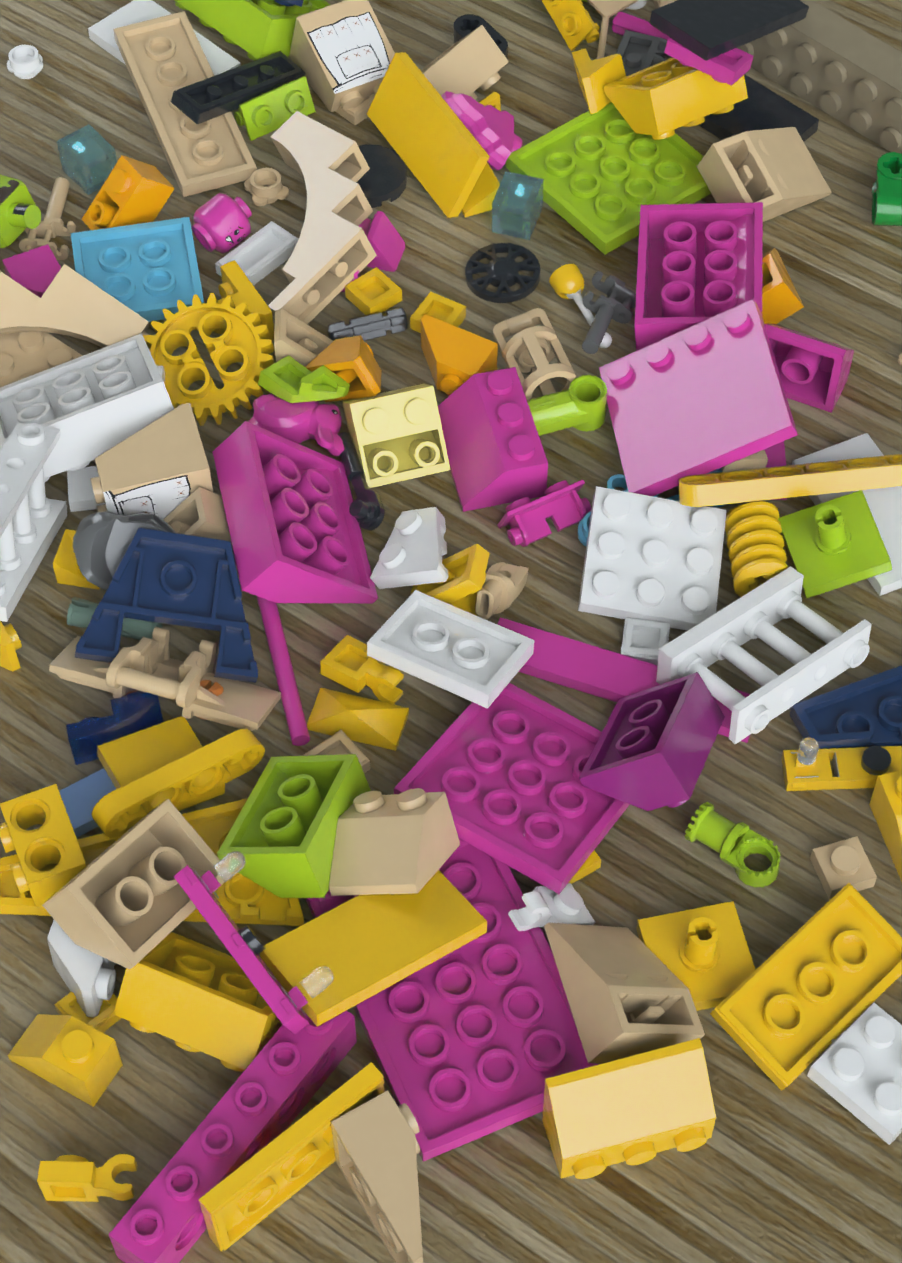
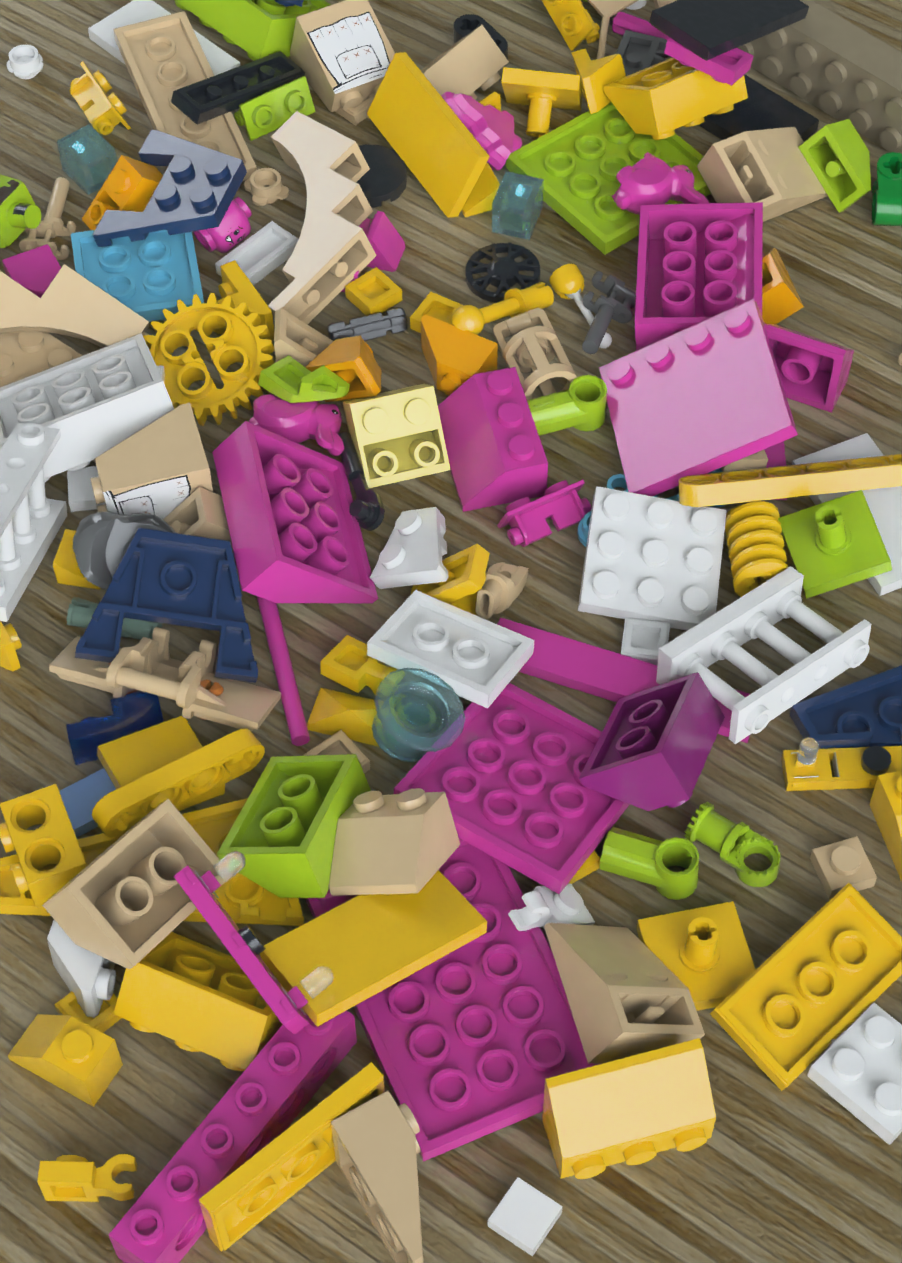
none -> yellow hinge [70,61,131,135]
none -> wing [92,130,247,247]
none -> clear light blue piece [372,668,465,762]
none -> yellow pin [451,282,554,335]
none -> white tile [488,1177,563,1256]
none -> yellow tile [501,67,583,138]
none -> lime piece [600,827,699,900]
none -> dark pink animal [612,152,709,215]
none -> lime slope [798,119,871,213]

